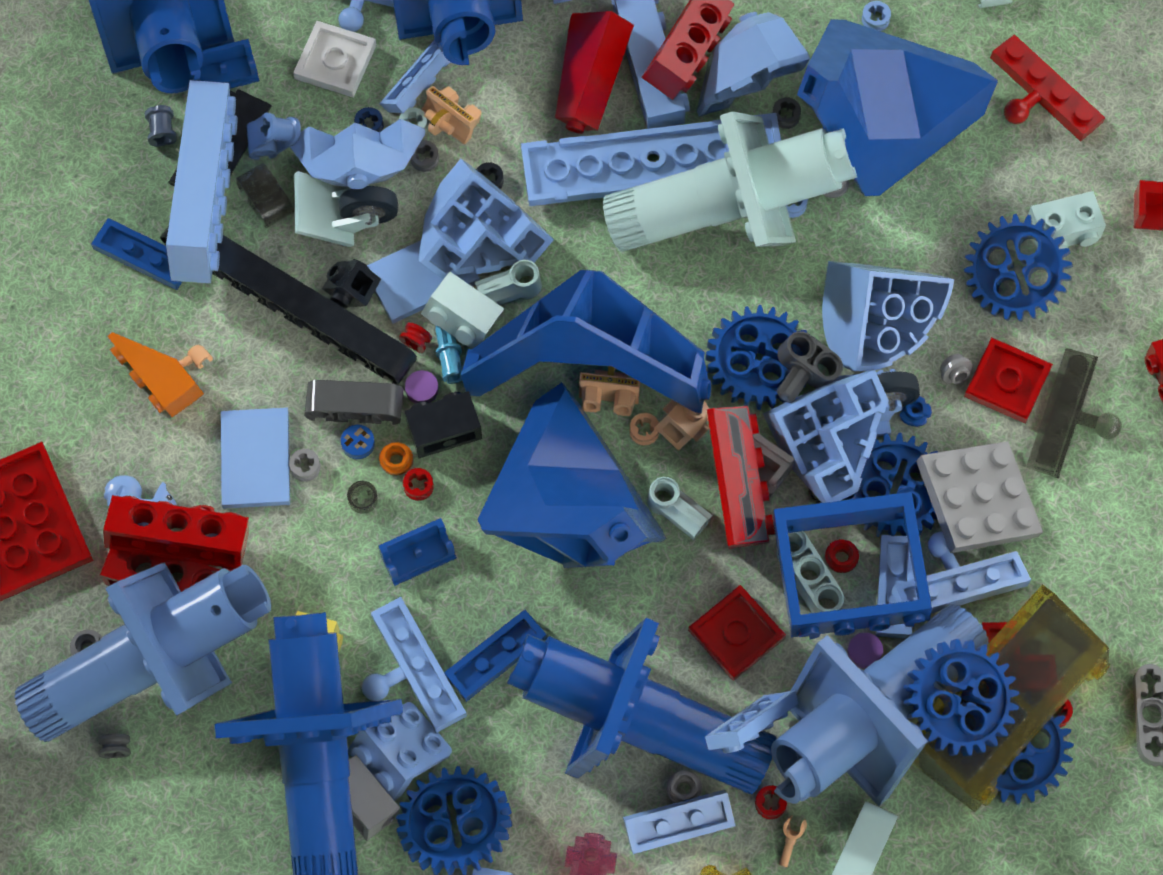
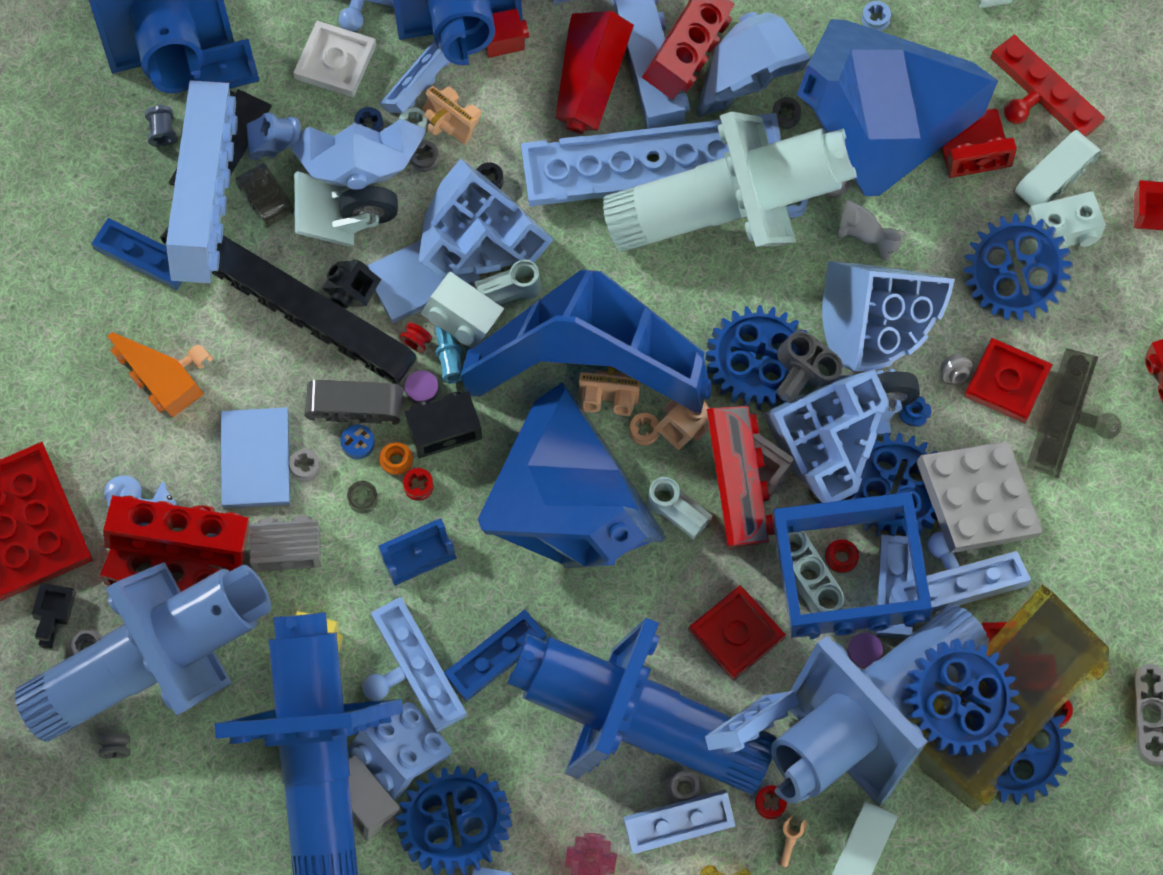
none -> black plate [32,583,76,648]
none -> light grey brick [249,515,322,572]
none -> red brick [486,9,529,58]
none -> light grey animal [838,199,905,260]
none -> red bracket [941,108,1017,178]
none -> light aqua beam [1015,130,1102,206]

